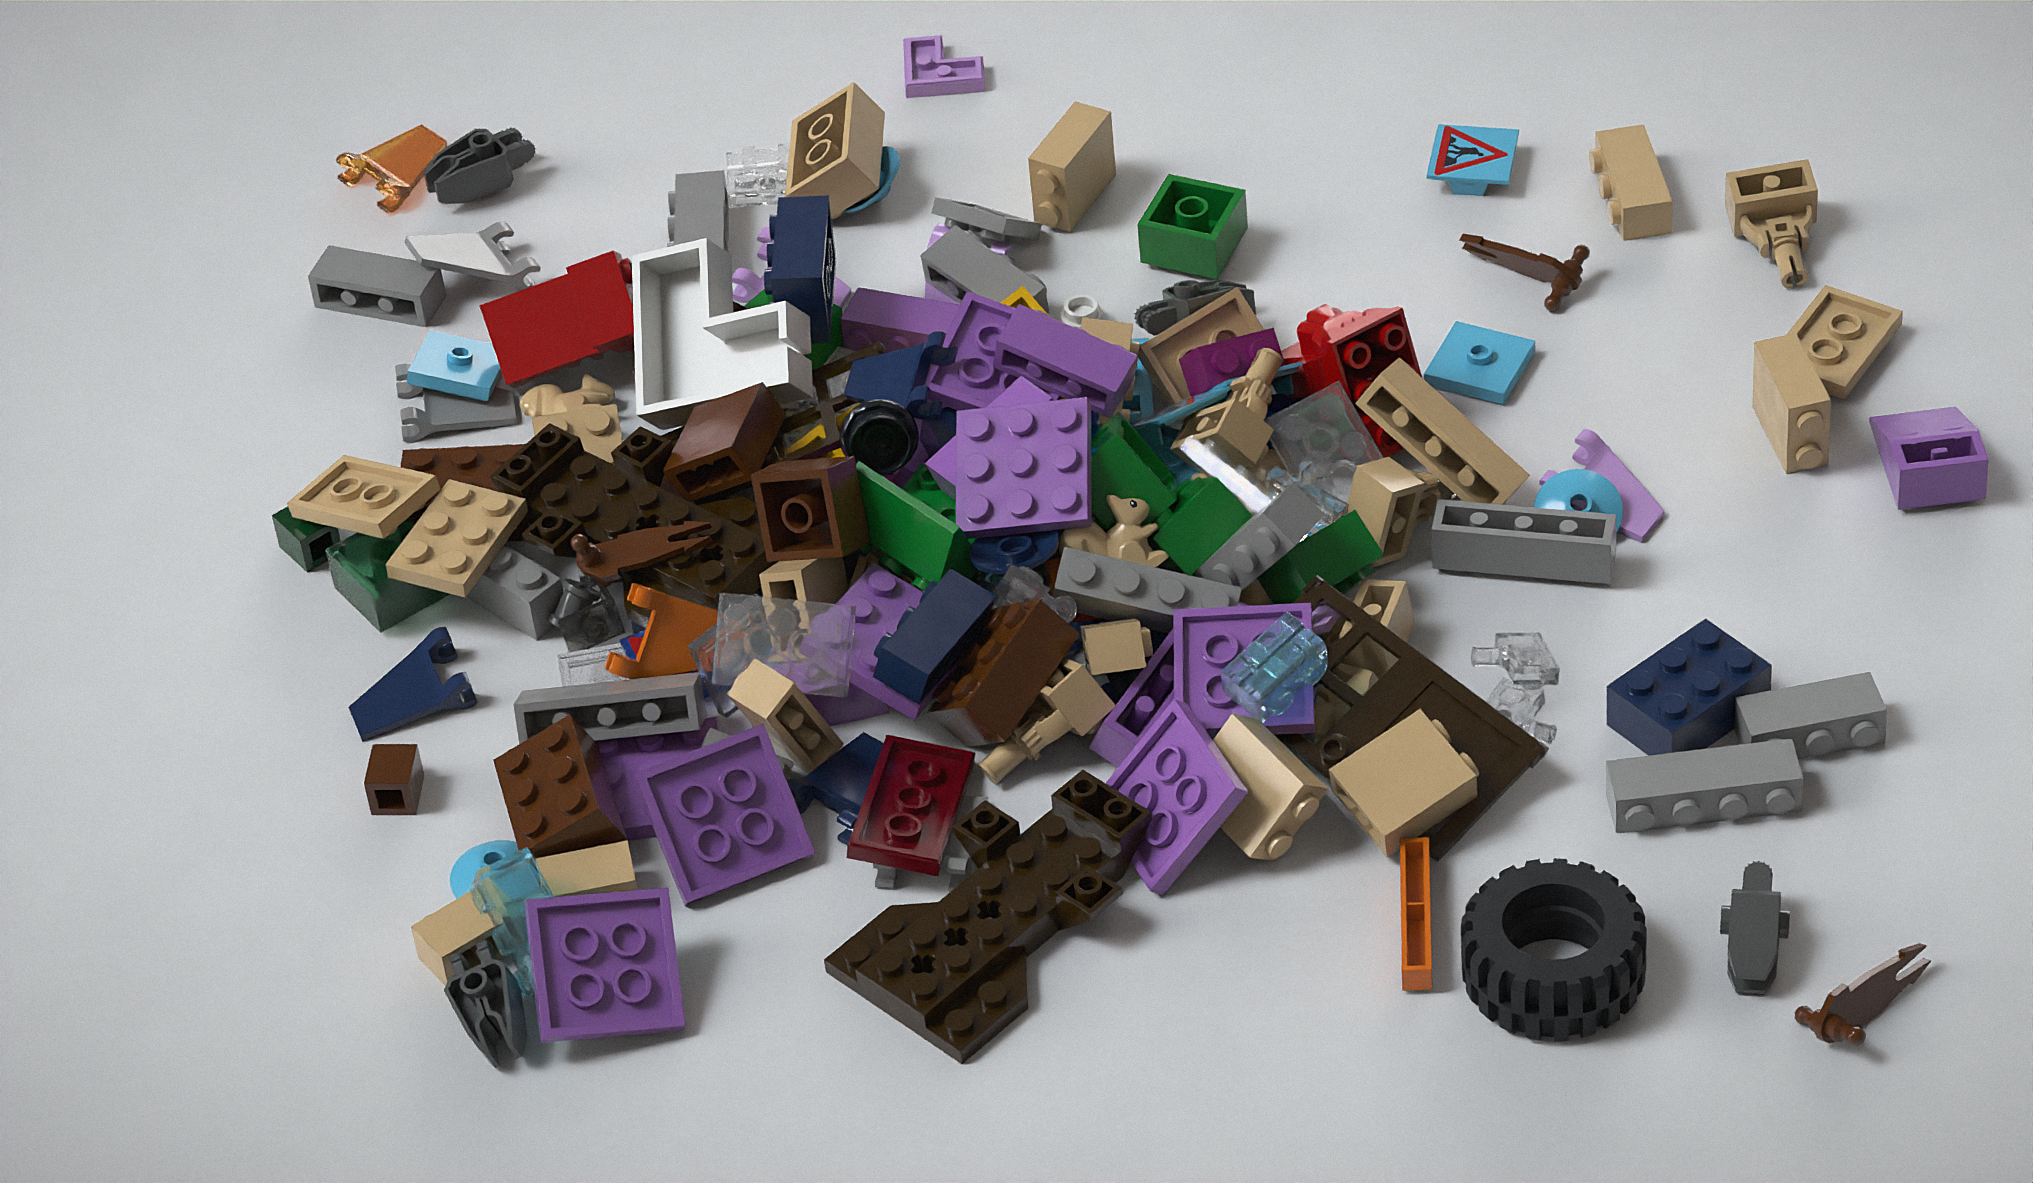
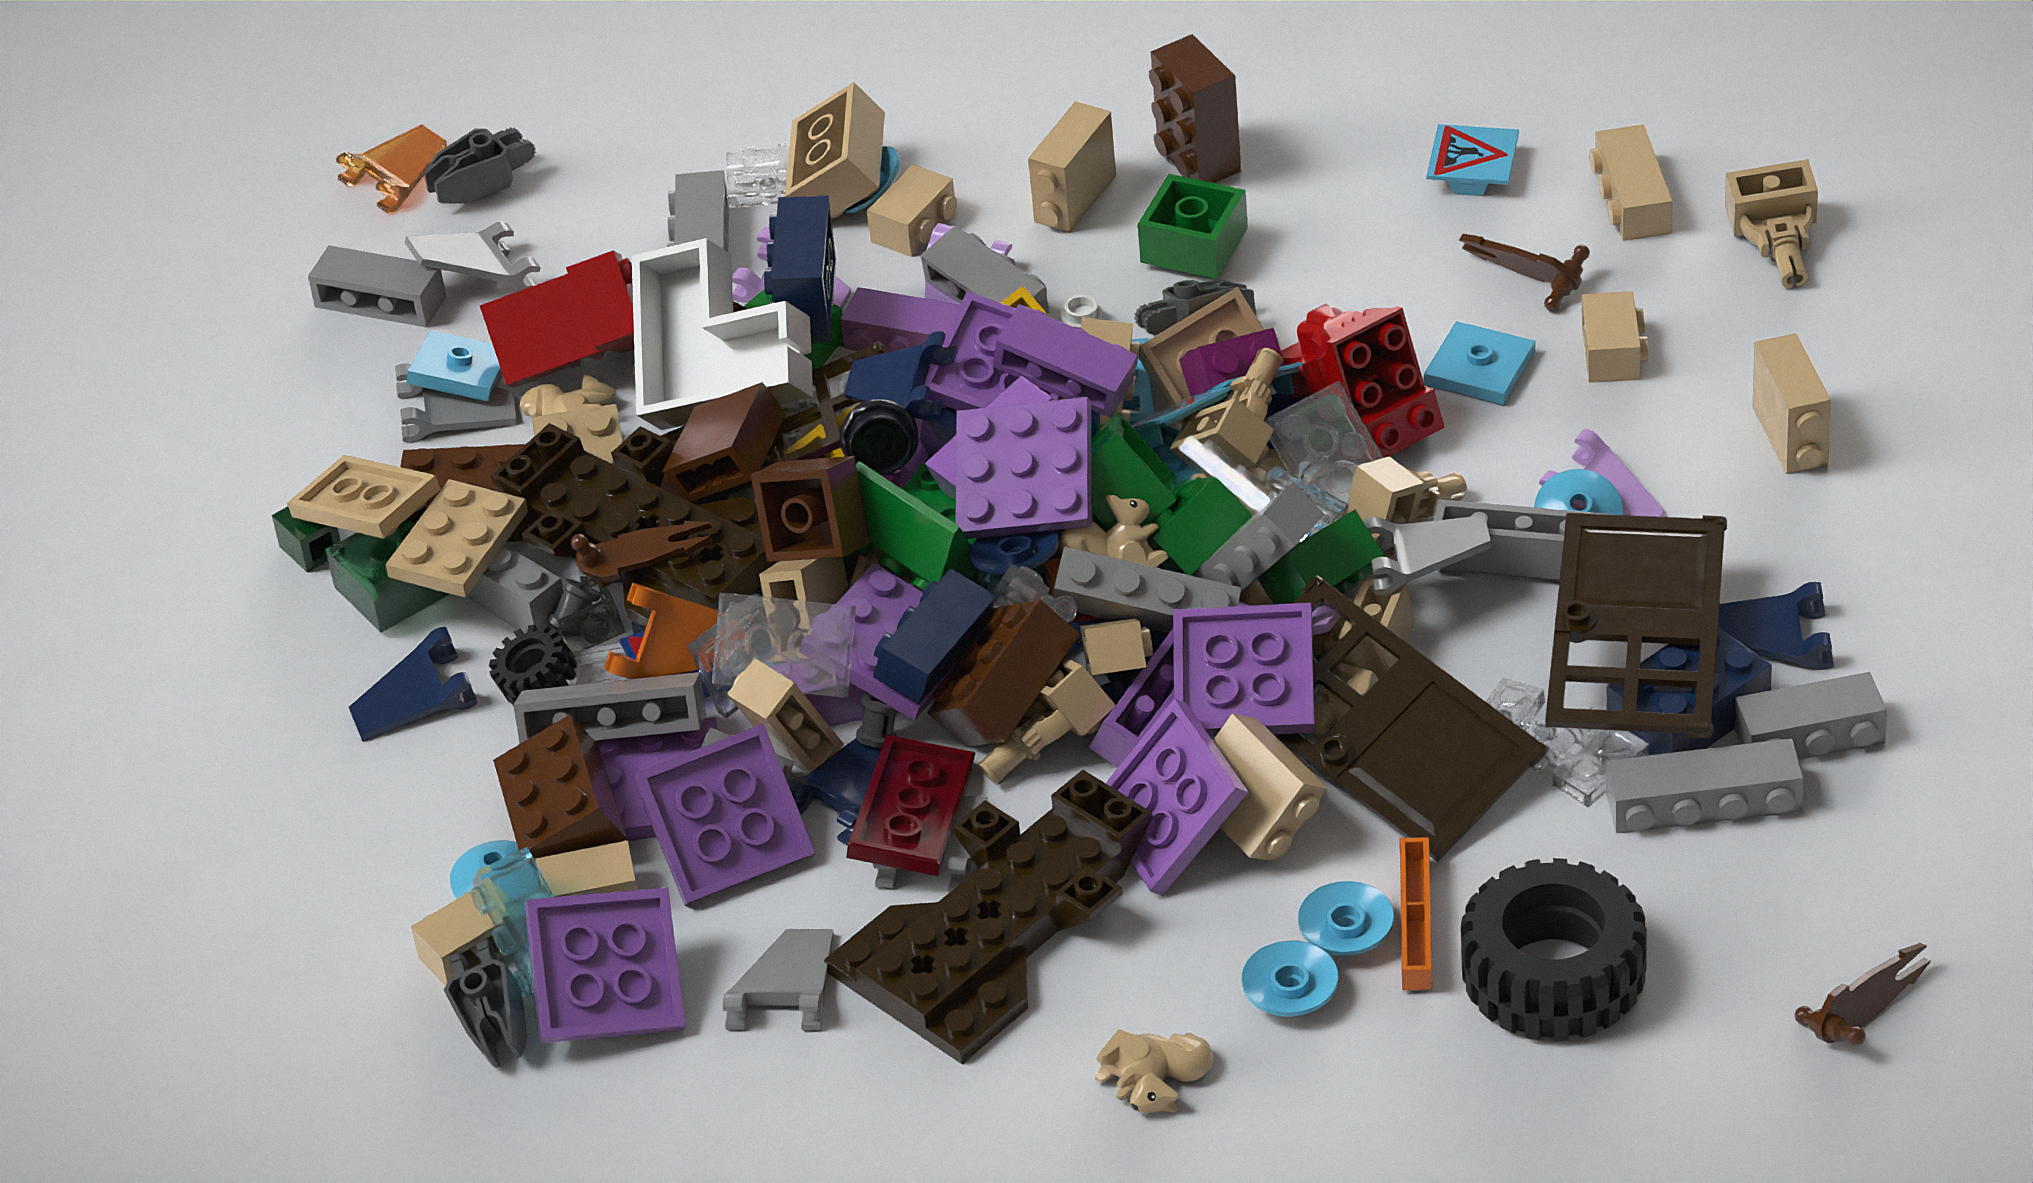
reddish brown brick [364,744,425,815] -> none
lavender tile [903,35,985,98] -> none
light grey plate [931,197,1042,244] -> none
clear light blue brick [1220,612,1328,723] -> none
tan brick [1329,709,1479,858] -> none
tan brick [1355,357,1530,505] -> none
clear plate [1471,632,1560,690] -> none
dark grey hinge [1720,861,1790,994] -> none
tan plate [1786,285,1903,399] -> none
medium lavender slope [1869,406,1989,510] -> none
none -> black tyre [489,624,577,705]
none -> light grey flag [723,929,834,1030]
none -> dark grey bush [856,692,898,748]
none -> tan brick [867,164,957,257]
none -> tan animal [1095,1029,1213,1113]
none -> reddish brown brick [1149,34,1241,183]
none -> medium azure dish [1241,940,1338,1017]
none -> medium azure dish [1298,881,1394,956]
none -> light grey flag [1364,516,1491,596]
none -> clear plate [1533,707,1649,807]
none -> dark brown door [1545,513,1728,738]
none -> tan brick [1582,291,1648,383]
none -> dark blue flag [1718,582,1834,670]

